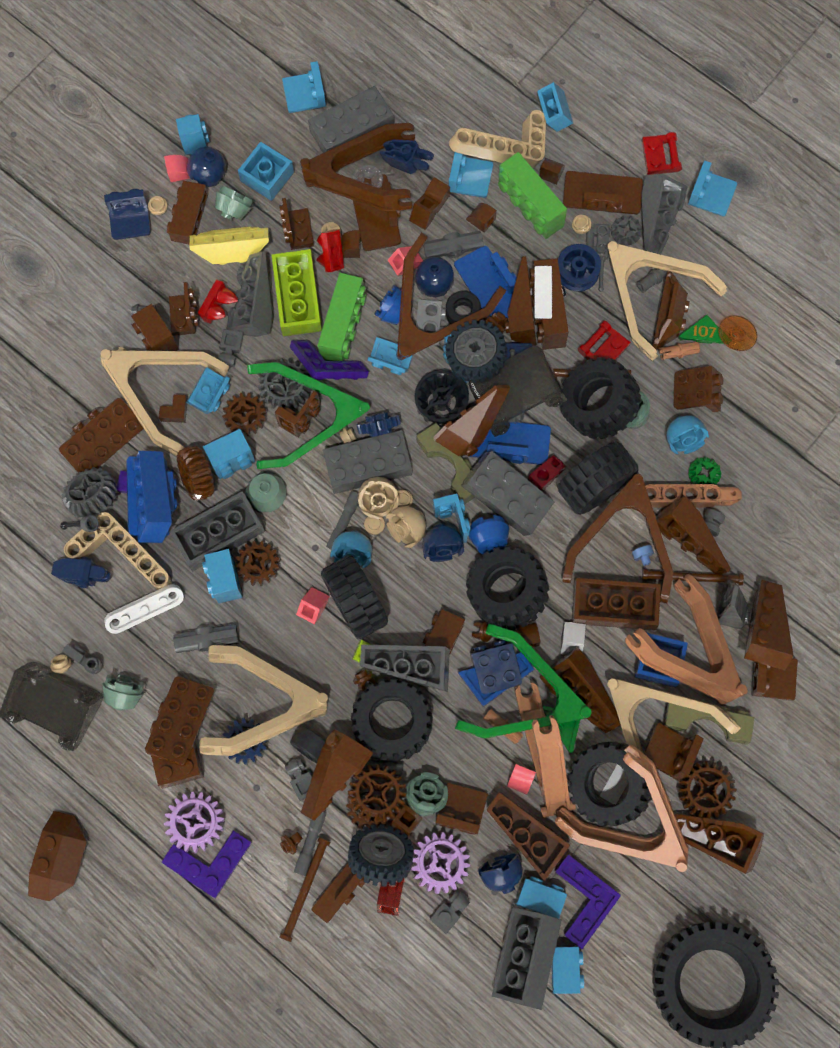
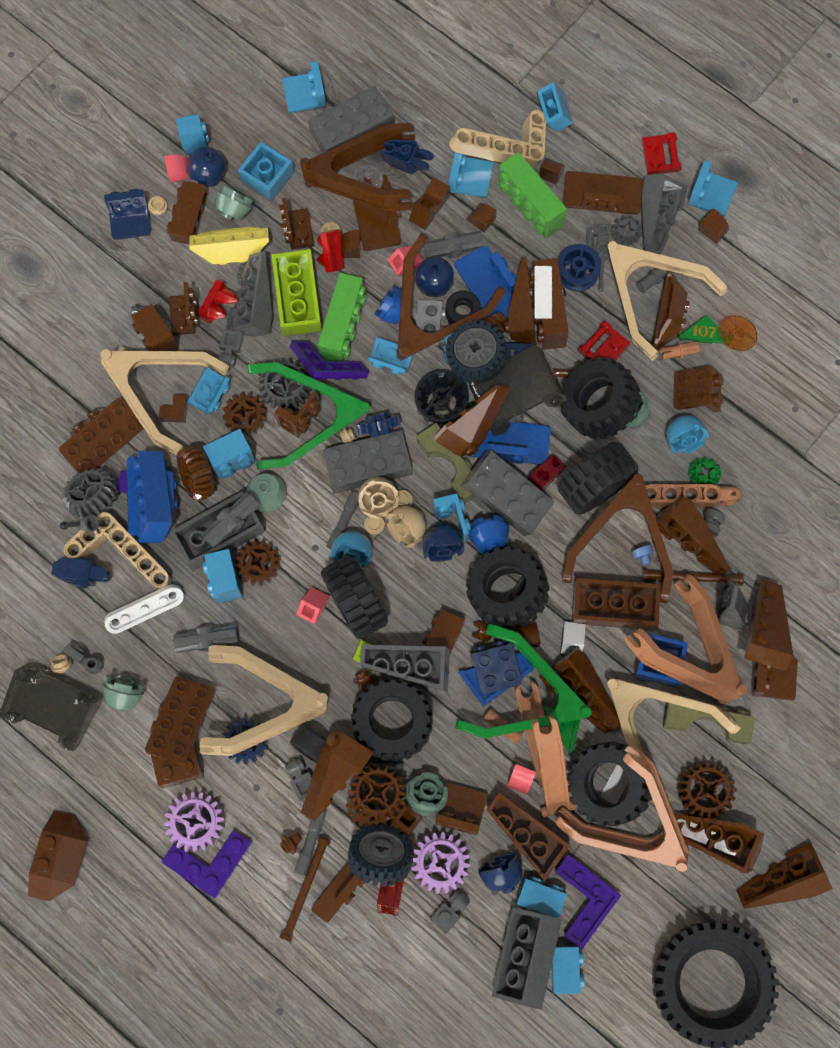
tan plate [572,215,592,234] -> none
reddish brown bracket [644,723,704,781] -> none
none -> dark grey piece [201,492,260,548]
none -> reddish brown brick [698,208,729,244]
none -> reddish brown wedge [737,842,833,909]

